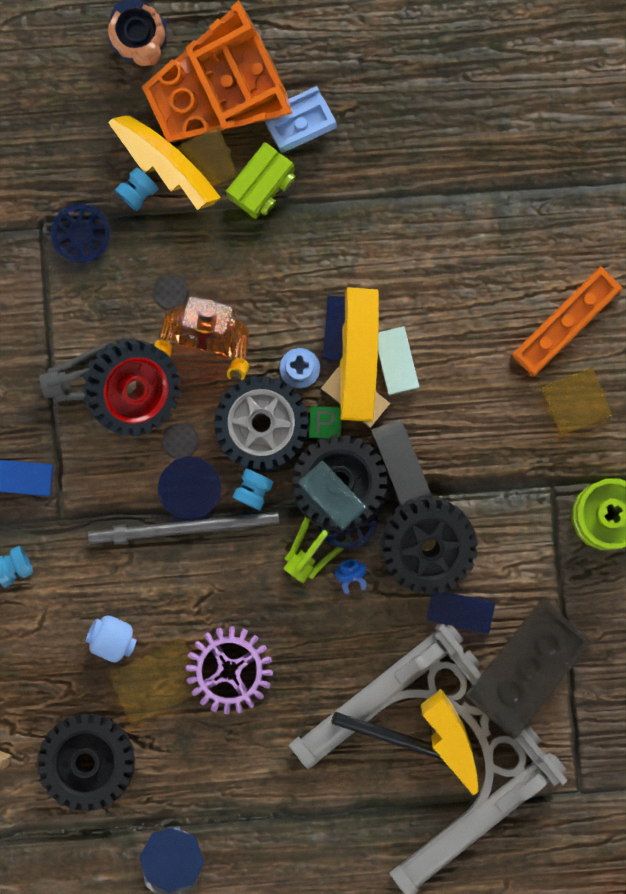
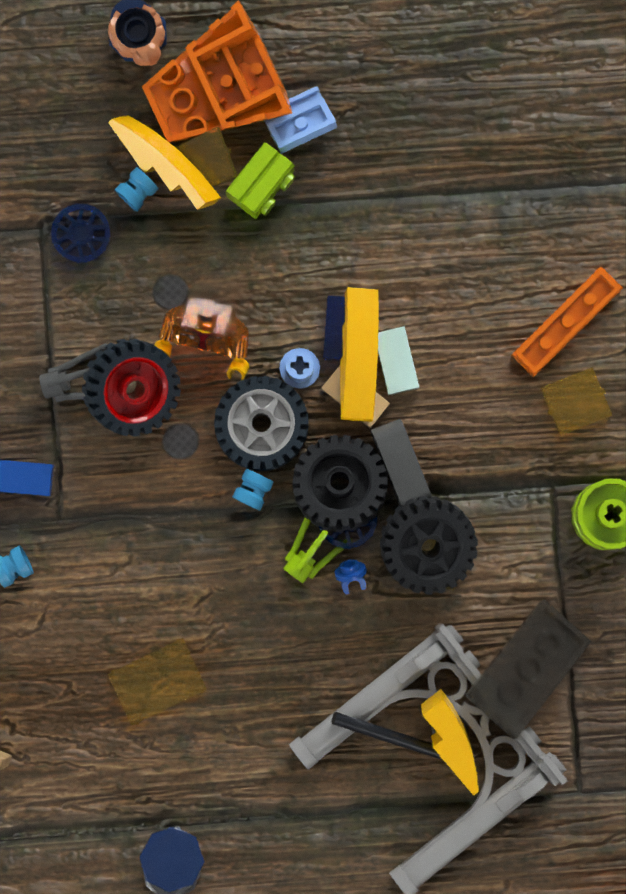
black wheel [37,714,135,812] -> none
light blue head [86,615,136,663] -> none
flat silver bar [88,512,279,545] -> none
clear blue tile [158,456,222,520] -> none
lavender gear [186,627,273,714] -> none
clear light blue tile [299,460,367,531] -> none
green tile [309,406,341,439] -> none
clear blue tile [426,591,496,634] -> none

